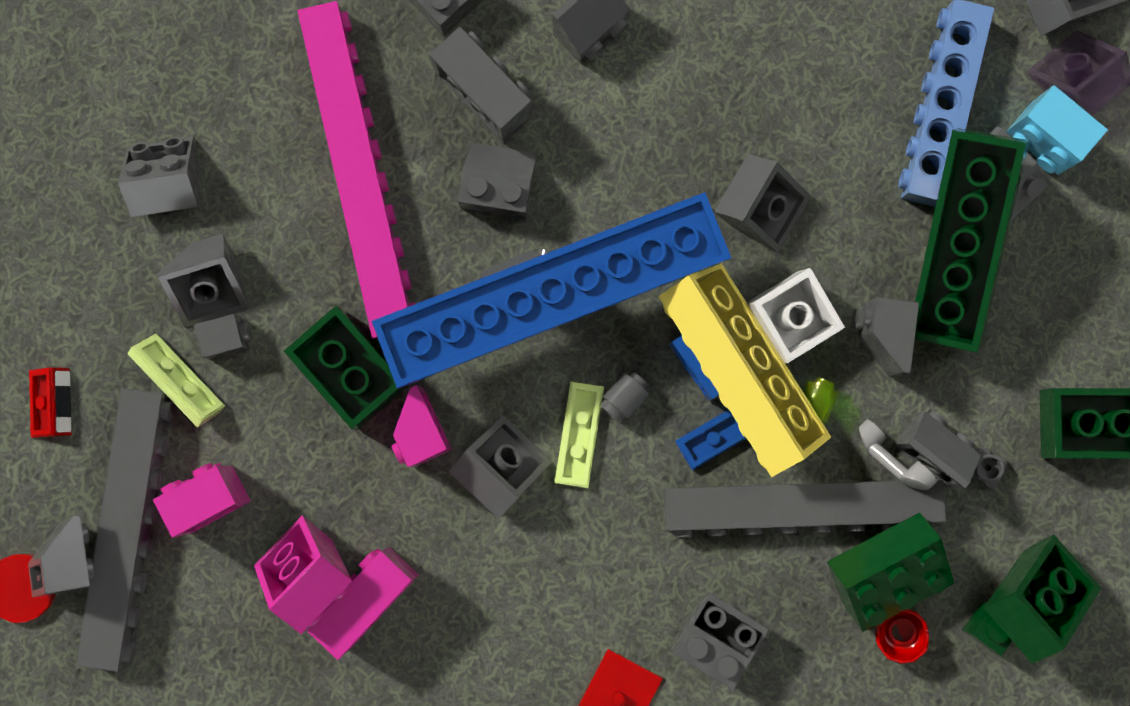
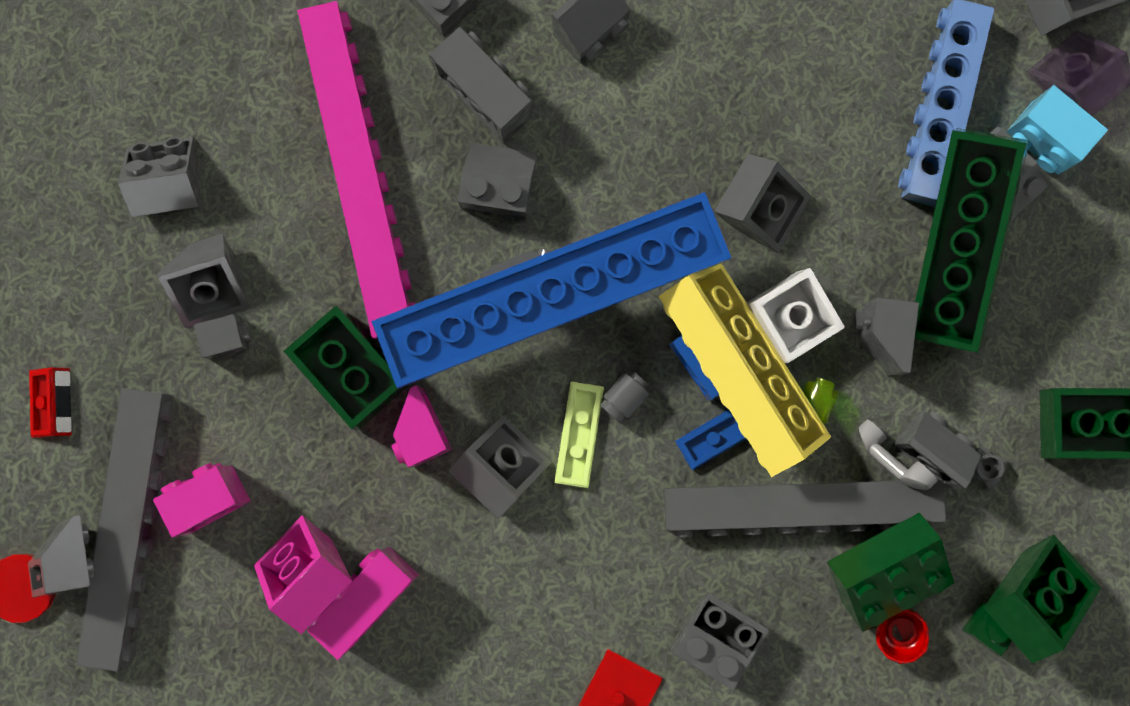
yellowish green tile [128,334,225,428] -> none

